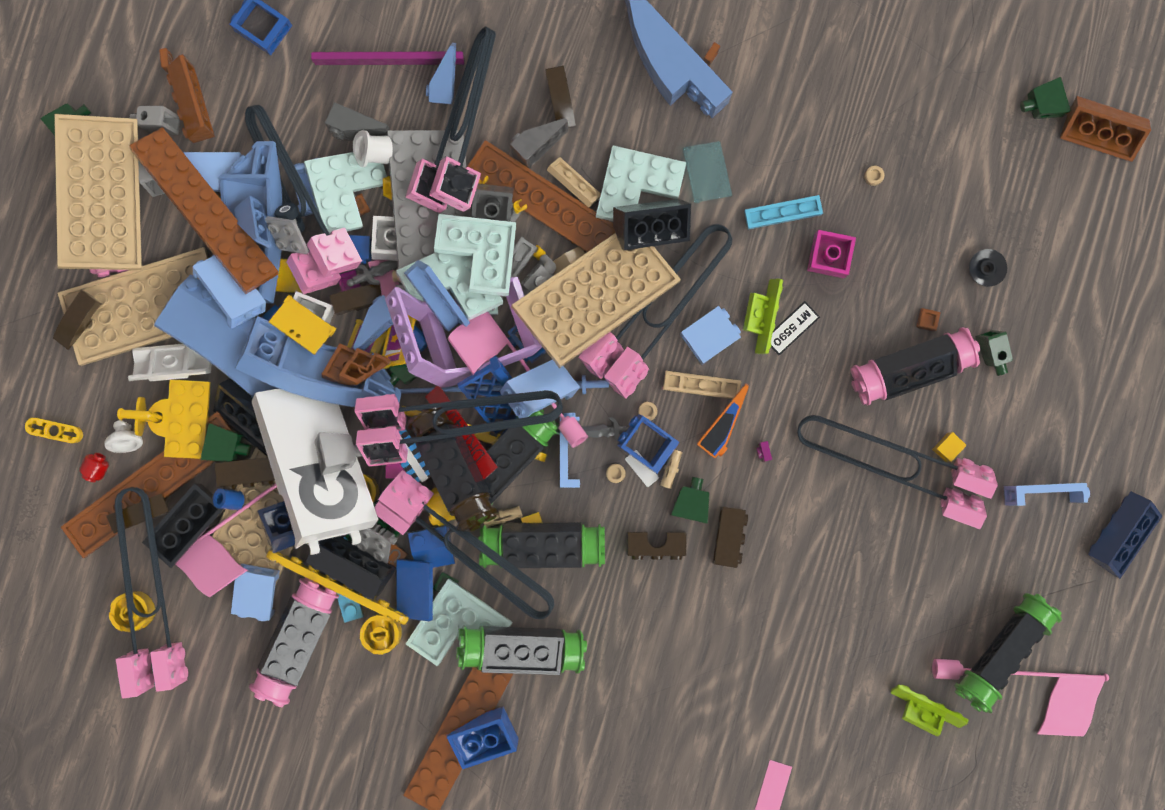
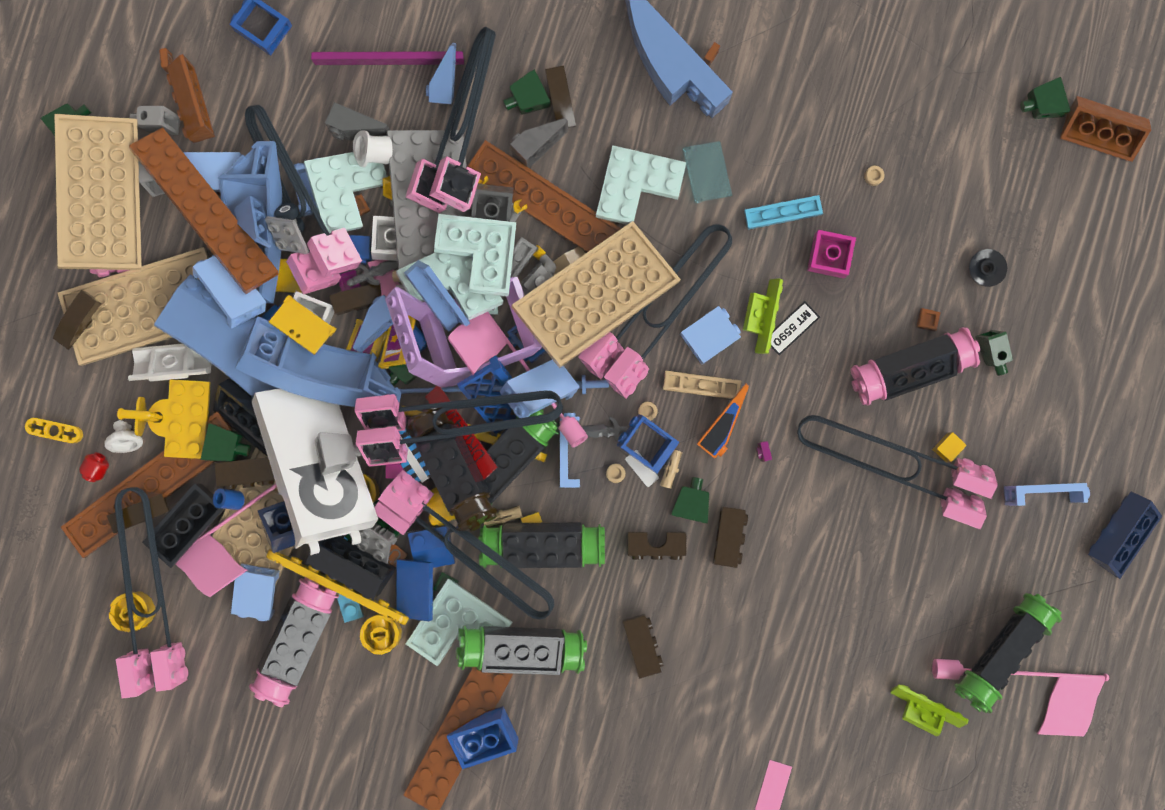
dark orange slope [322,344,391,385] -> none
tan plate [547,157,601,207] -> none
black slope [613,199,691,250] -> none
none -> dark green torso [503,69,551,115]
none -> dark brown brick [622,614,664,679]

